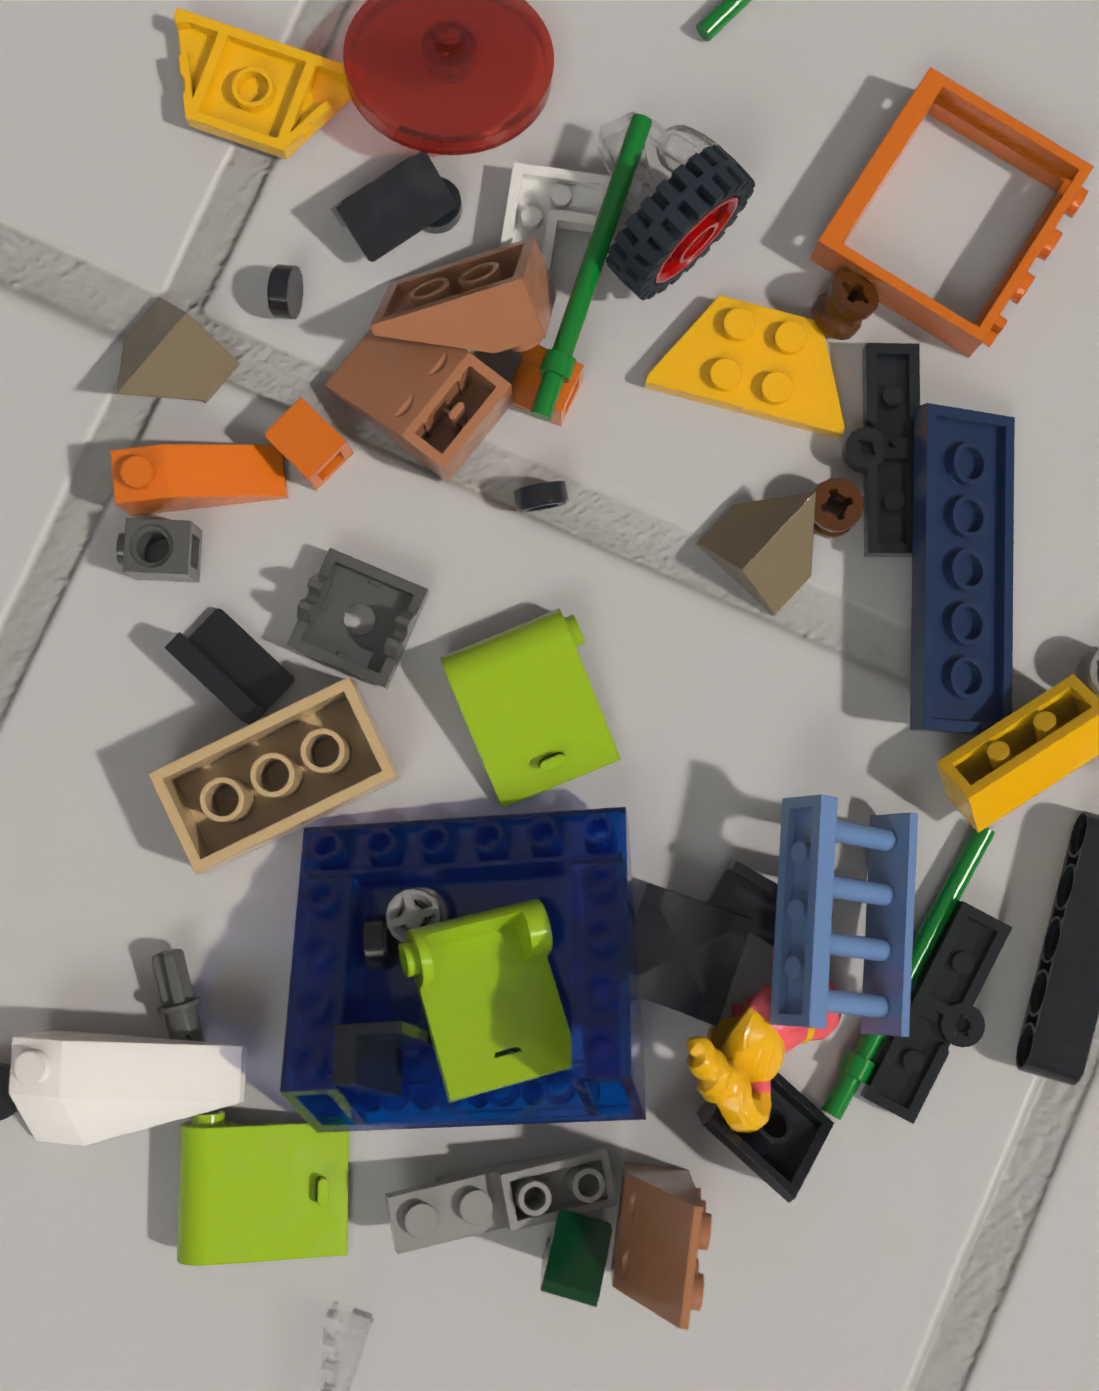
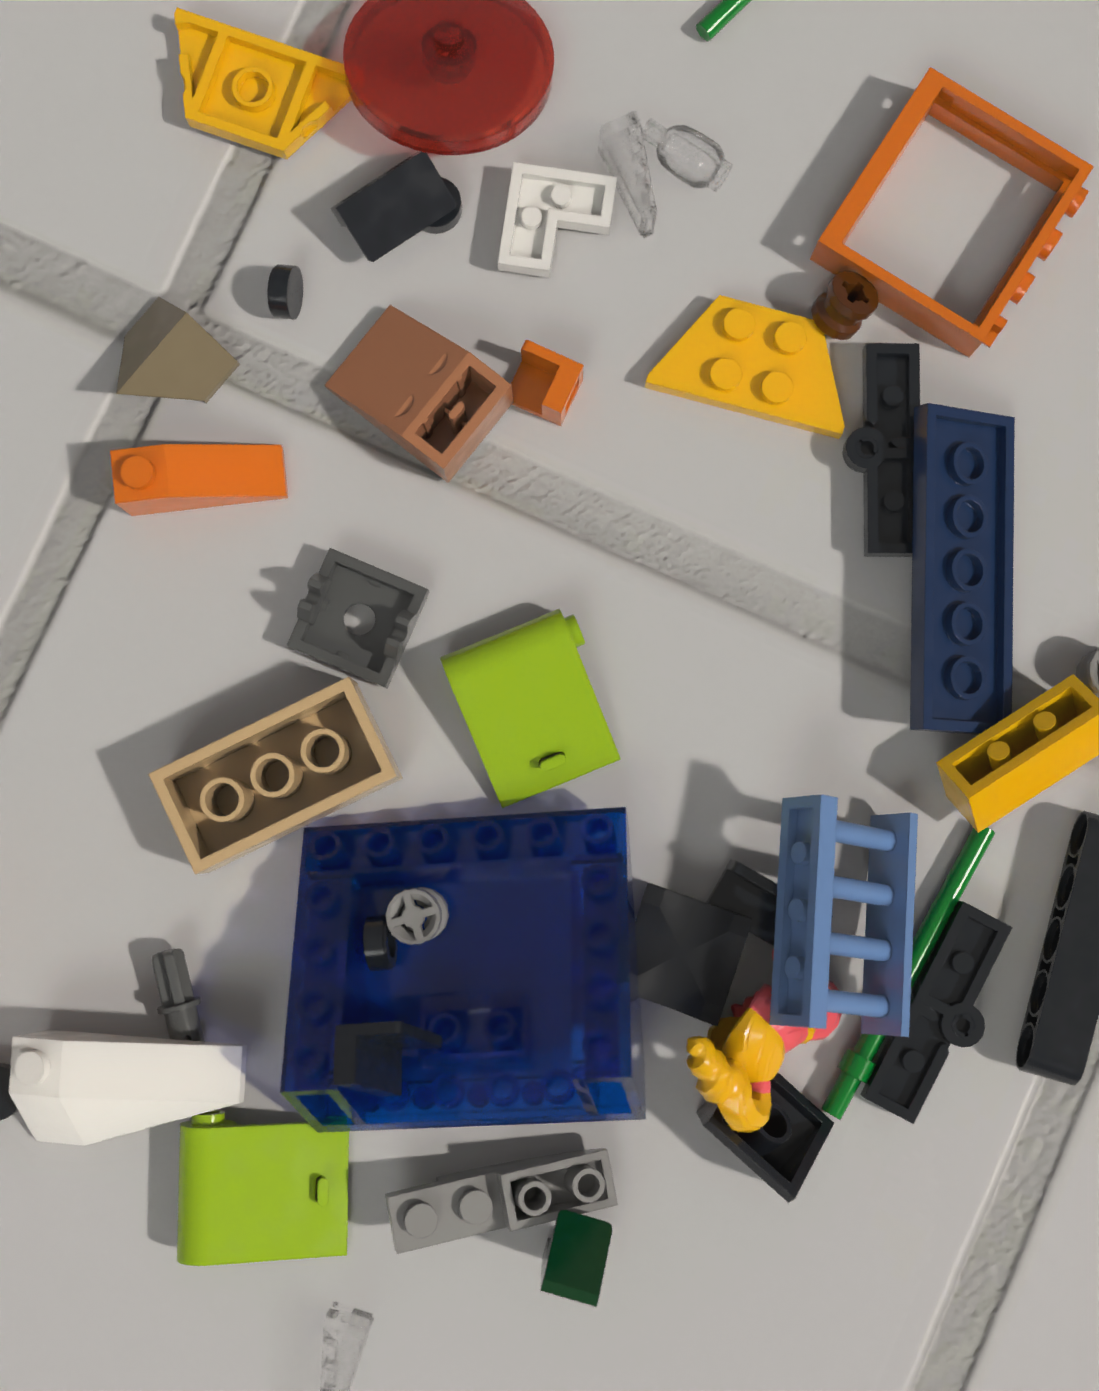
dark grey brick [116,518,203,583] -> none
black panel [164,609,295,724] -> none
orange panel [265,397,353,491] -> none
nougat slope [370,236,557,354] -> none
lime door [398,898,580,1103] -> none
black tile [513,481,569,513] -> none
green bar [530,114,652,421] -> none
black wheel [606,145,755,300] -> none
nougat slope [610,1161,711,1330] -> none
dark tan slope [696,491,816,616] -> none
reddish brown wheel [813,478,864,538] -> none

